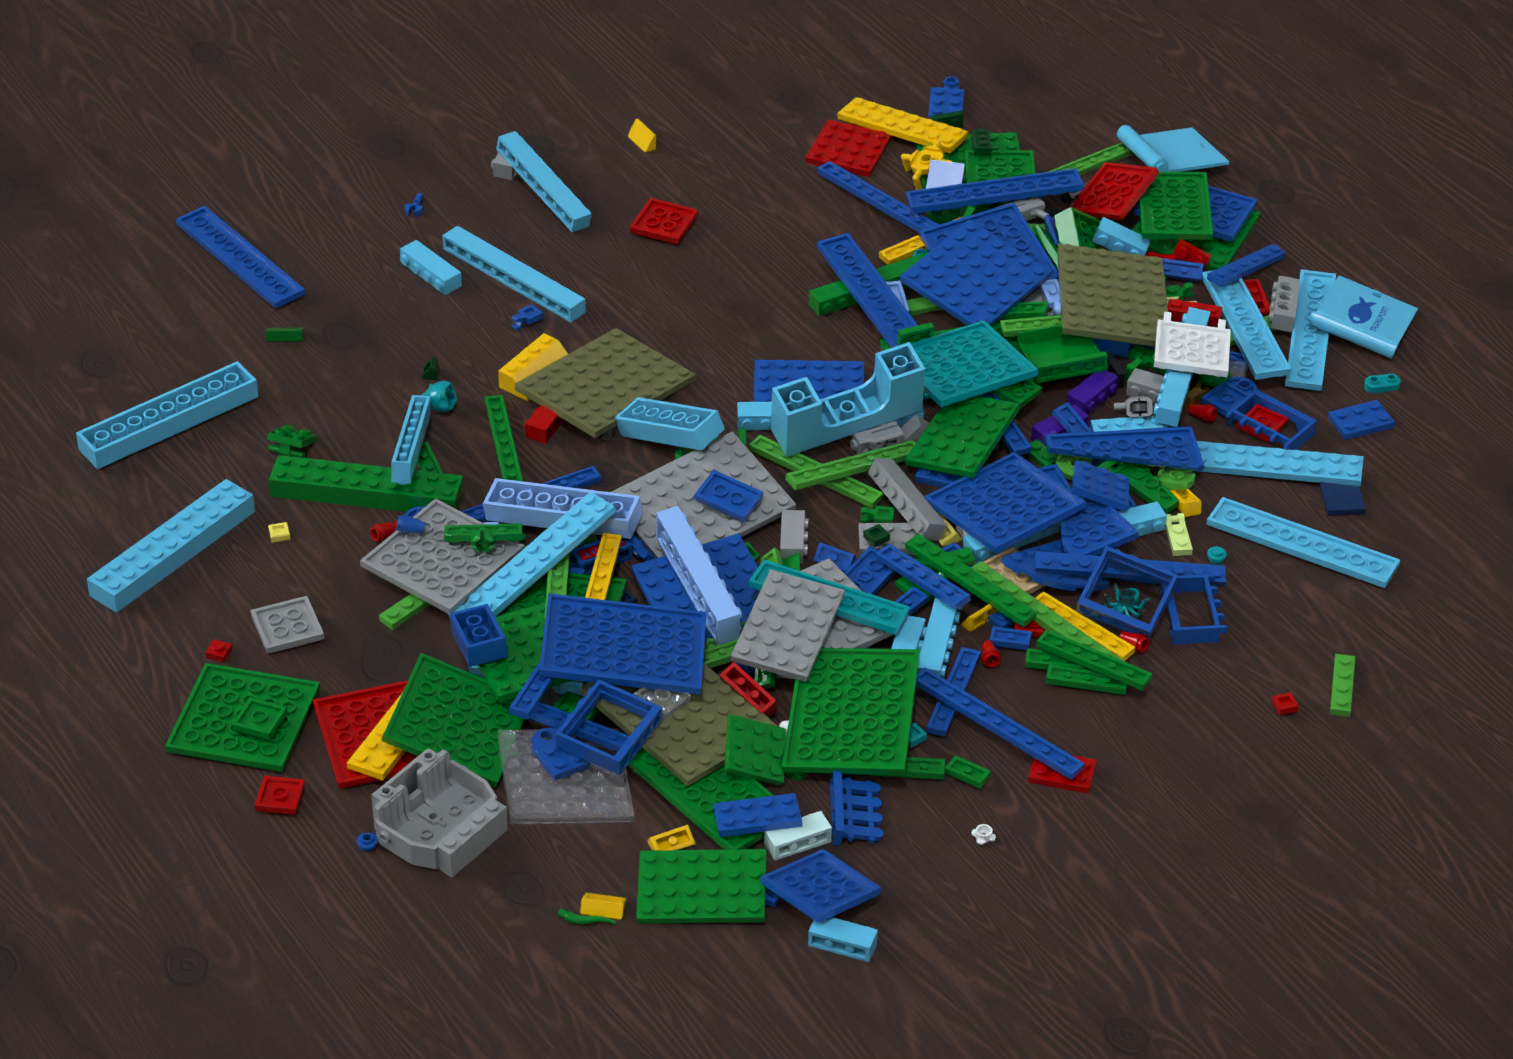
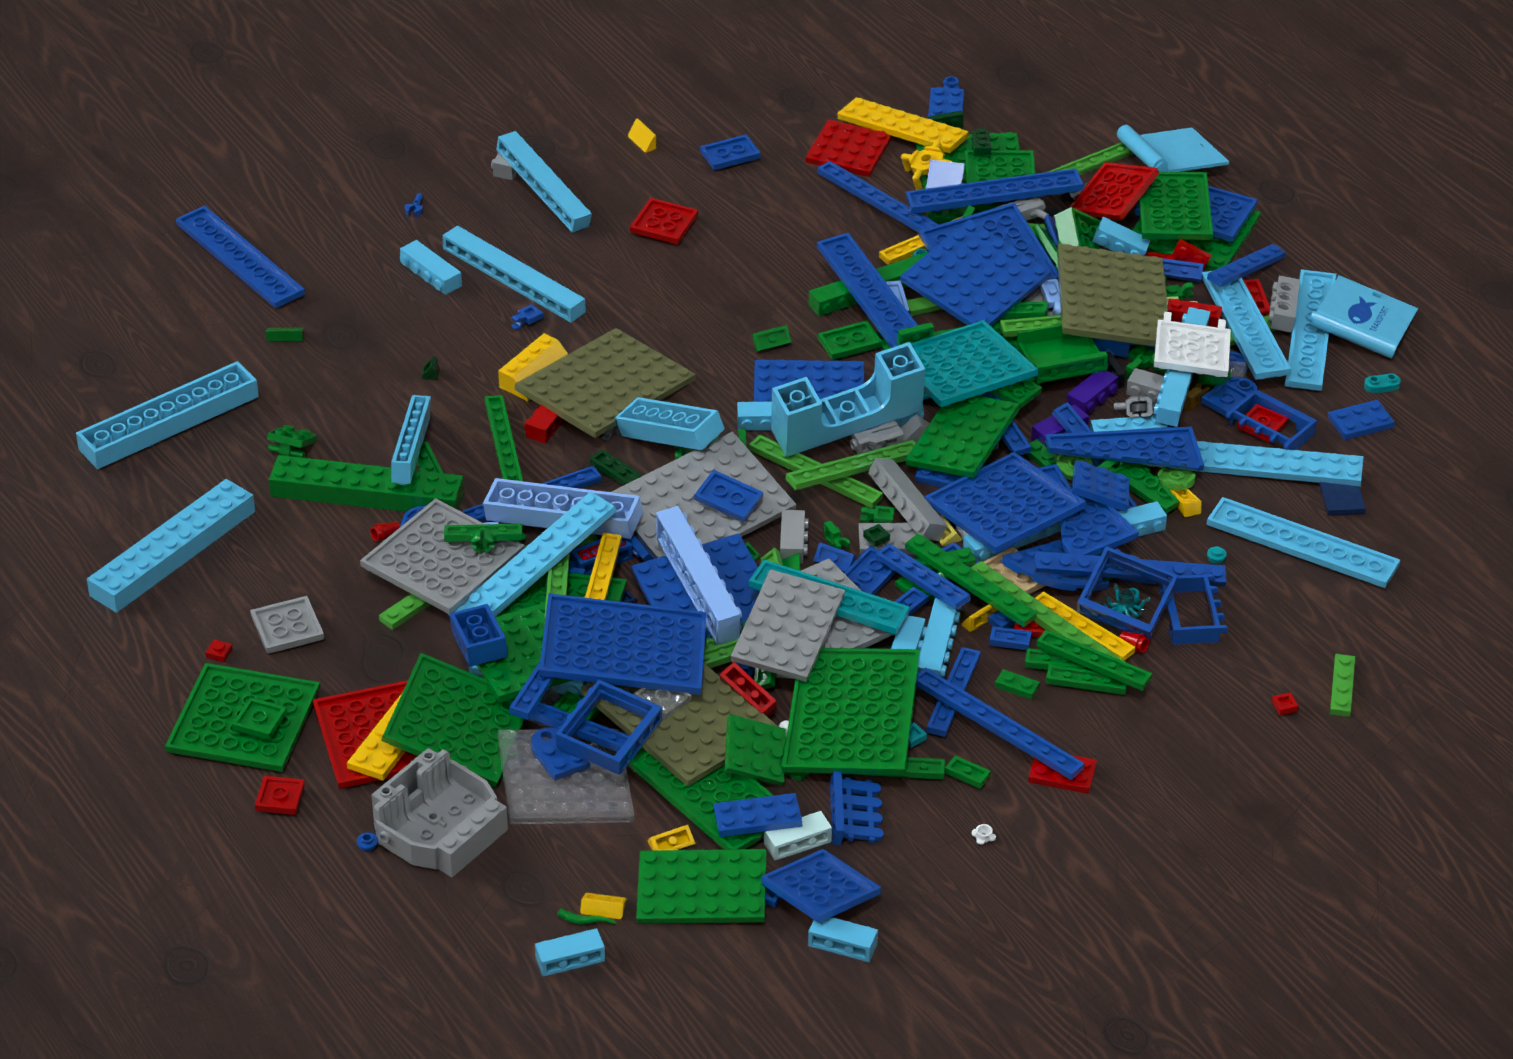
light yellow tile [268,522,291,543] -> none
blue cone [396,514,425,533] -> none
teal piece [420,381,457,413] -> none
red cone [982,640,1001,668] -> none
yellowish green plate [1166,513,1193,556] -> none
red cone [1188,404,1217,423] -> none
none -> medium azure brick [535,929,605,977]
none -> dark green plate [589,449,642,486]
none -> blue plate [700,134,760,170]
none -> green plate [752,325,791,352]
none -> green plate [817,321,882,360]
none -> green plate [824,520,850,550]
none -> green plate [995,669,1040,700]

